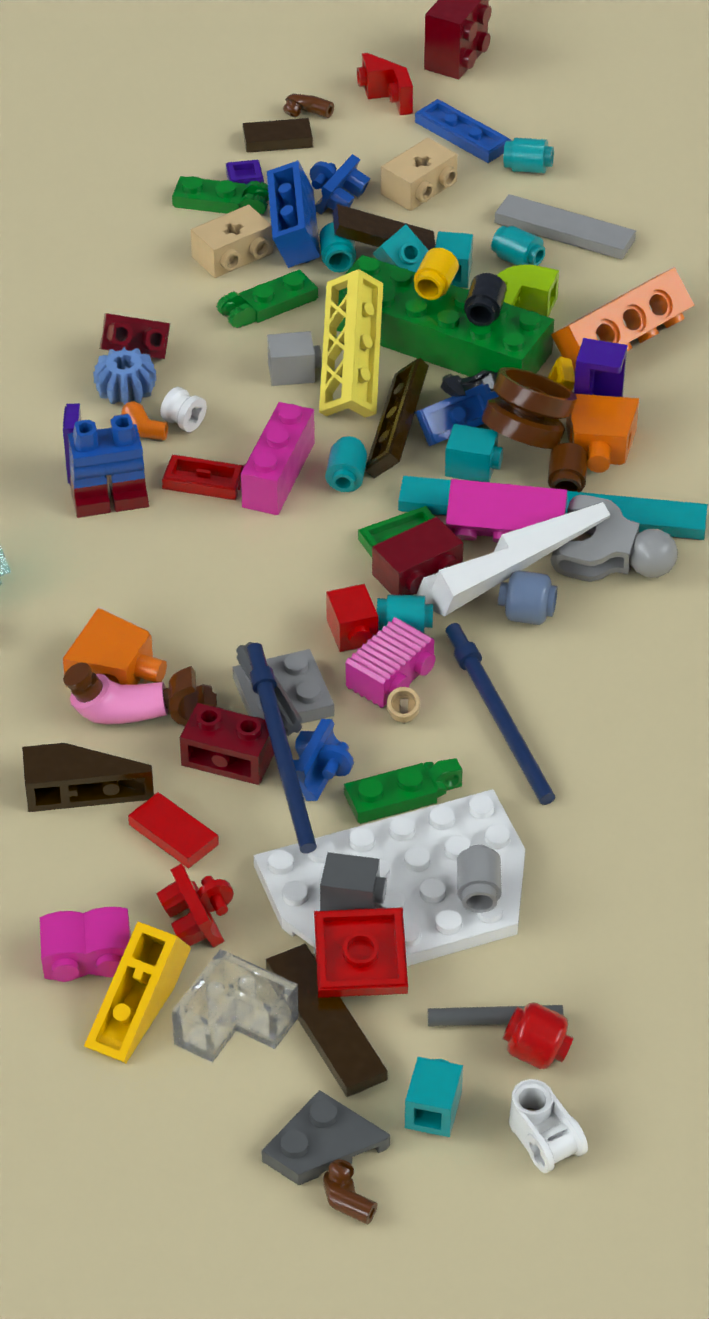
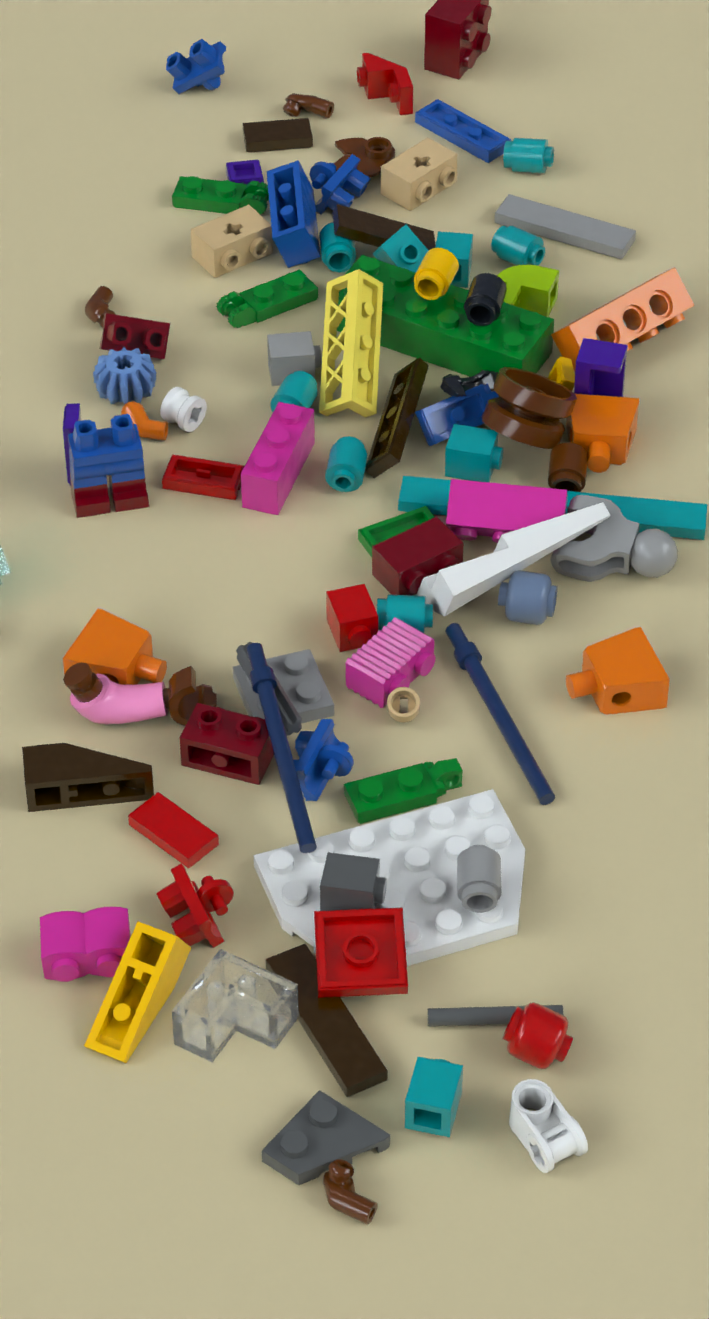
none -> reddish brown arm [85,286,116,328]
none -> blue hips [166,39,226,94]
none -> teal brick [270,371,318,412]
none -> reddish brown plate [333,137,395,178]
none -> orange torso [566,627,670,715]

